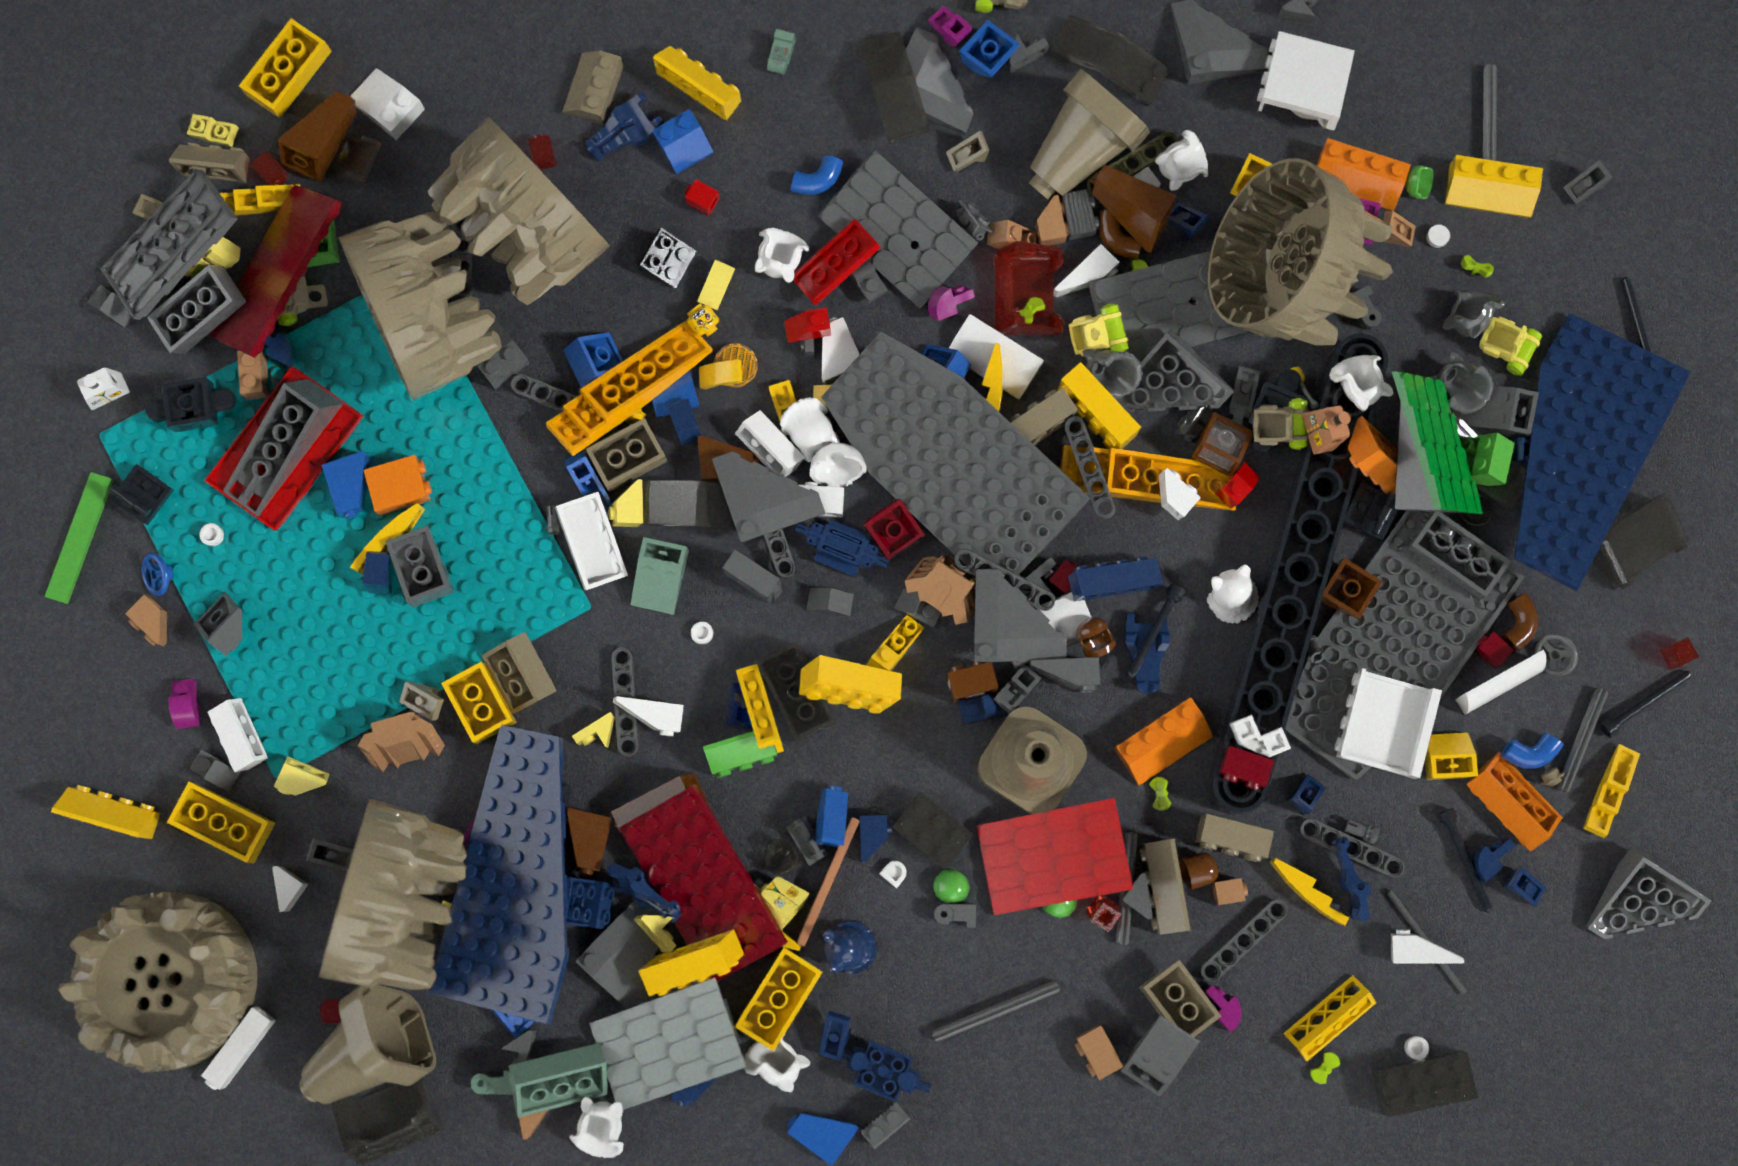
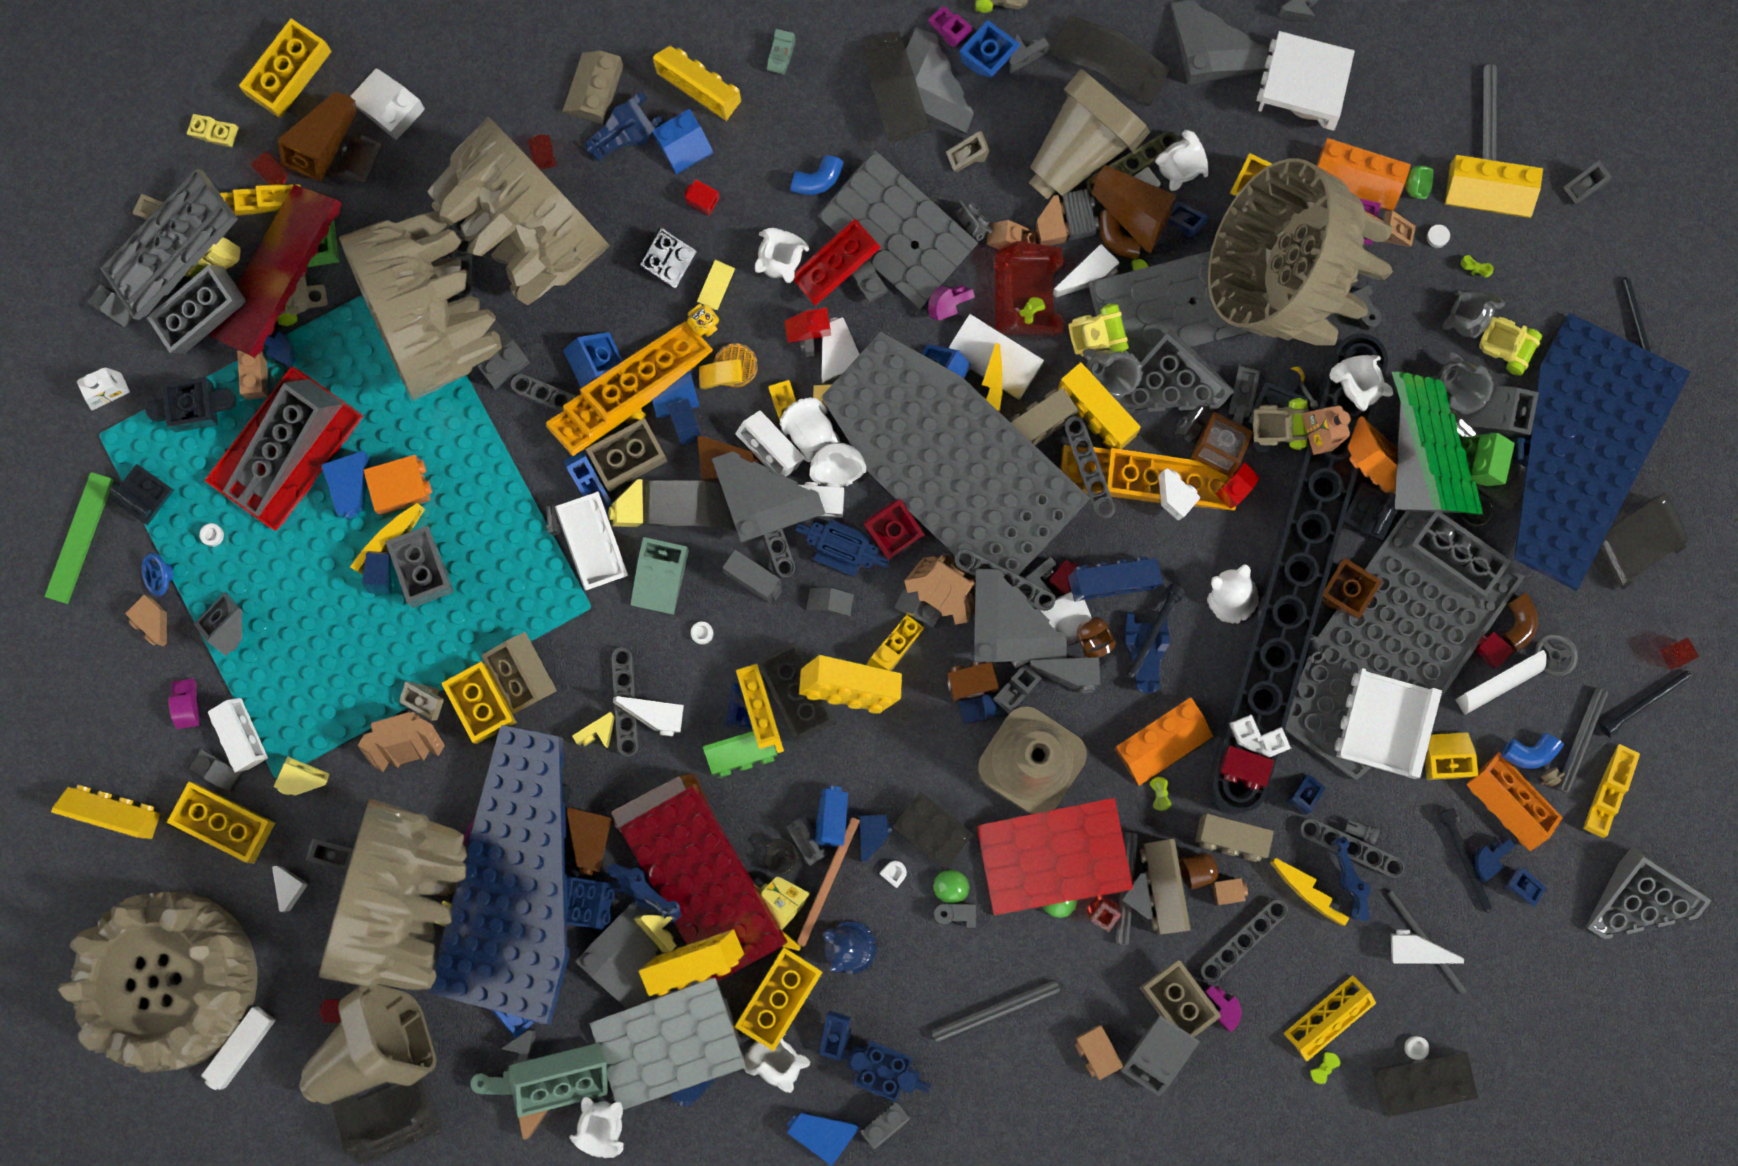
dark tan slope [169,143,250,183] -> none

